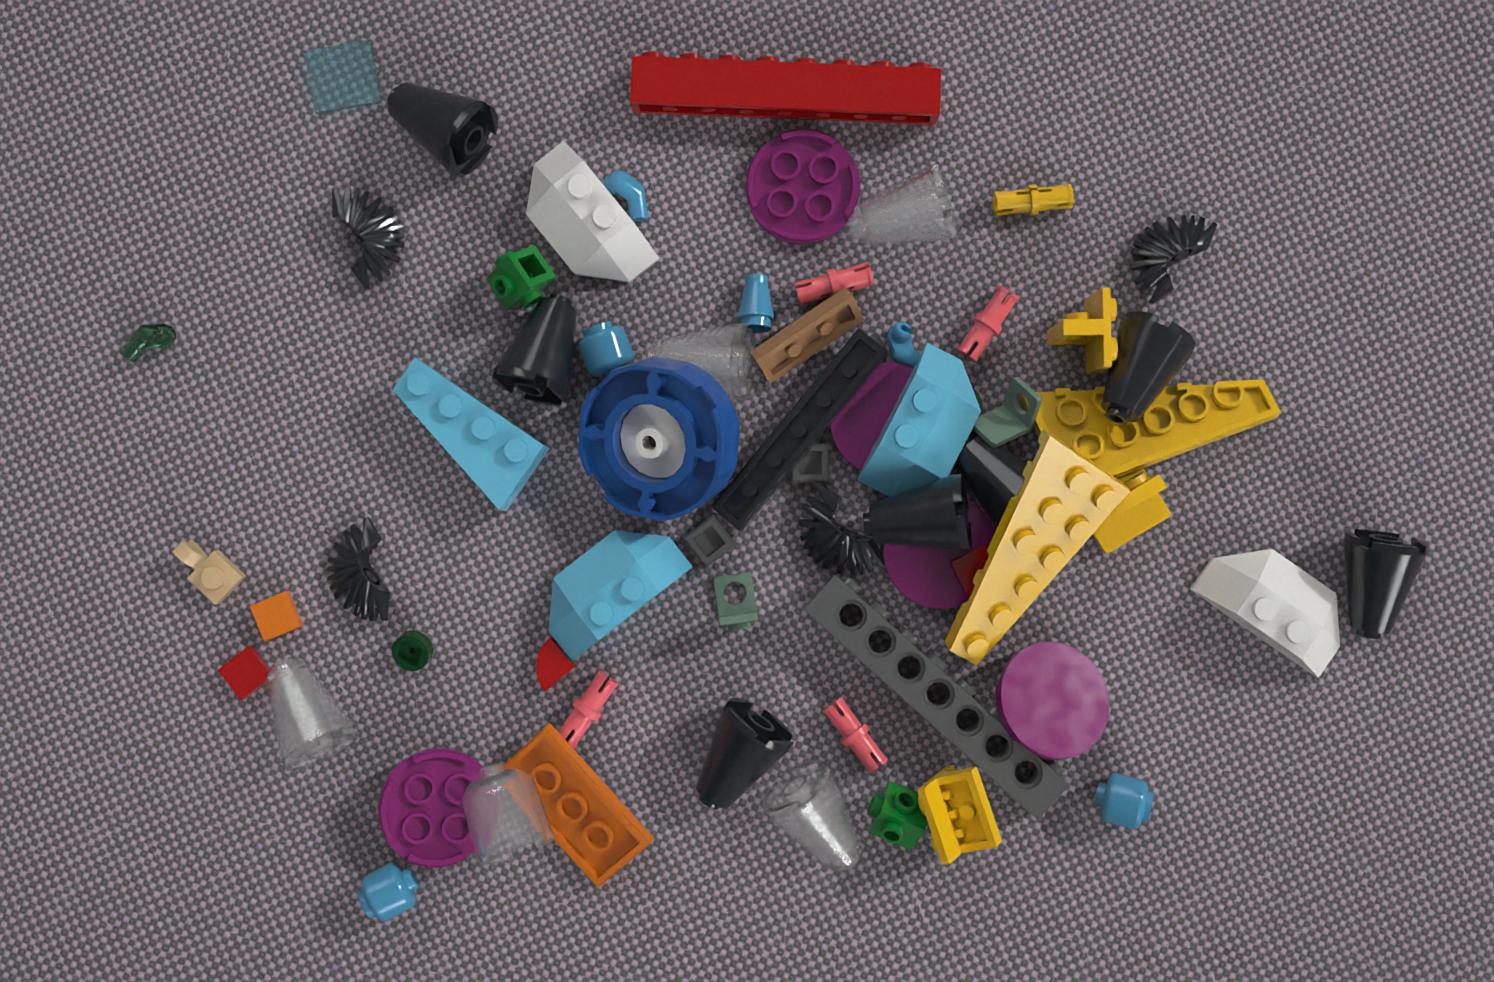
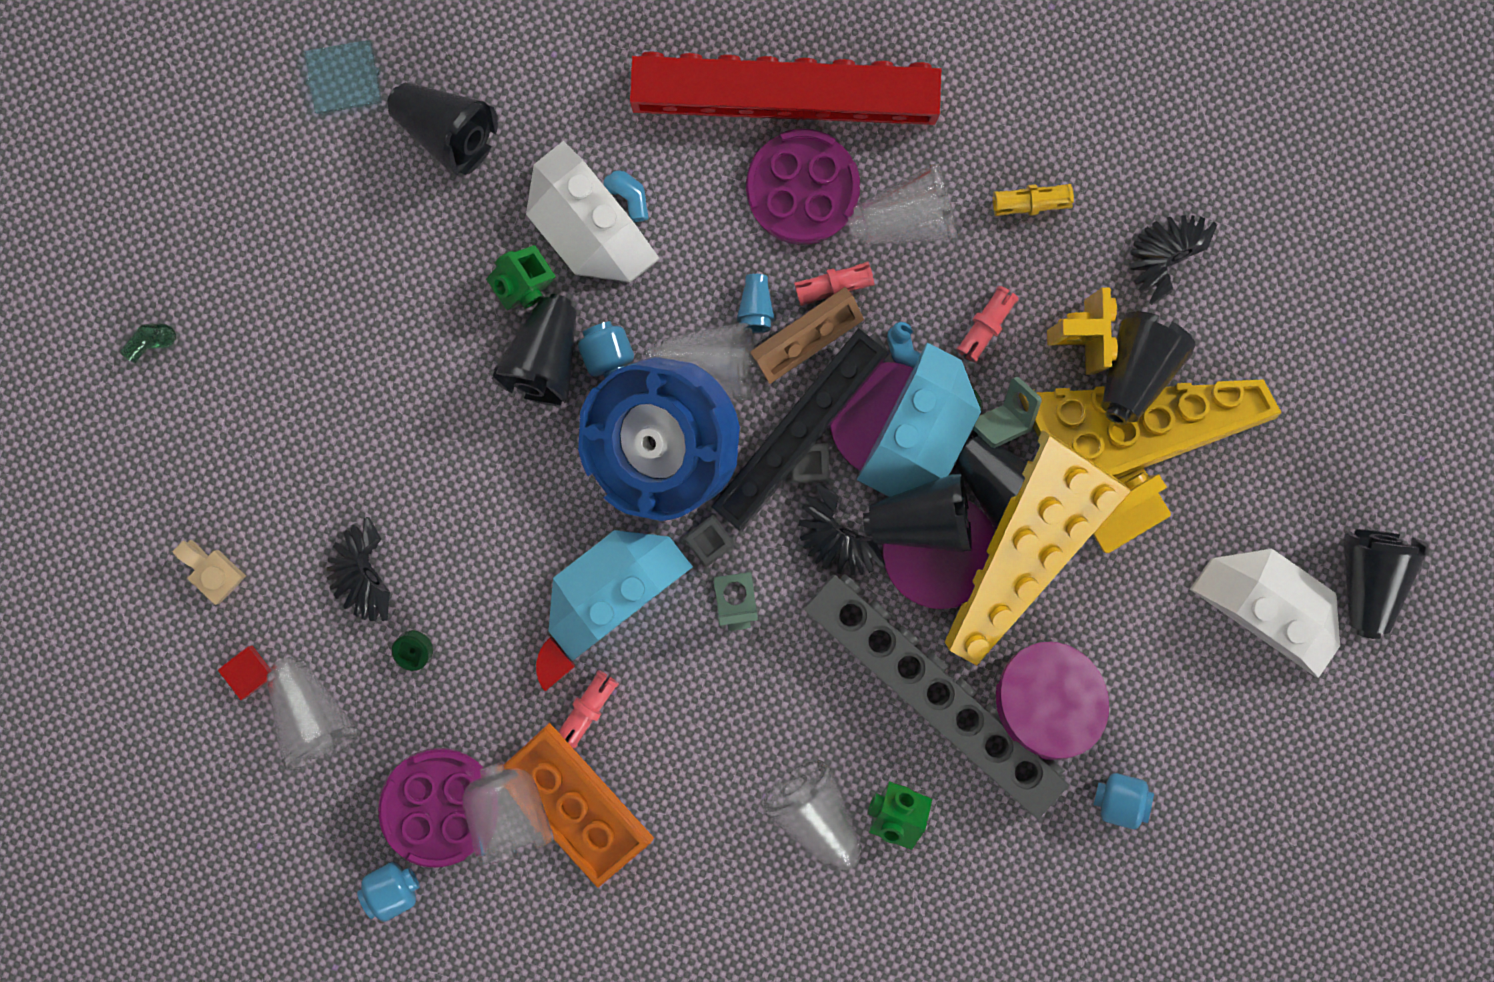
orange tile [250,591,304,642] -> none
black hair [332,187,405,290] -> none
medium azure wedge [392,357,550,511] -> none
black cone [696,698,794,810] -> none
coral pin [822,696,888,774] -> none
yellow bracket [918,765,1002,865] -> none
red tile [949,545,989,597] -> none

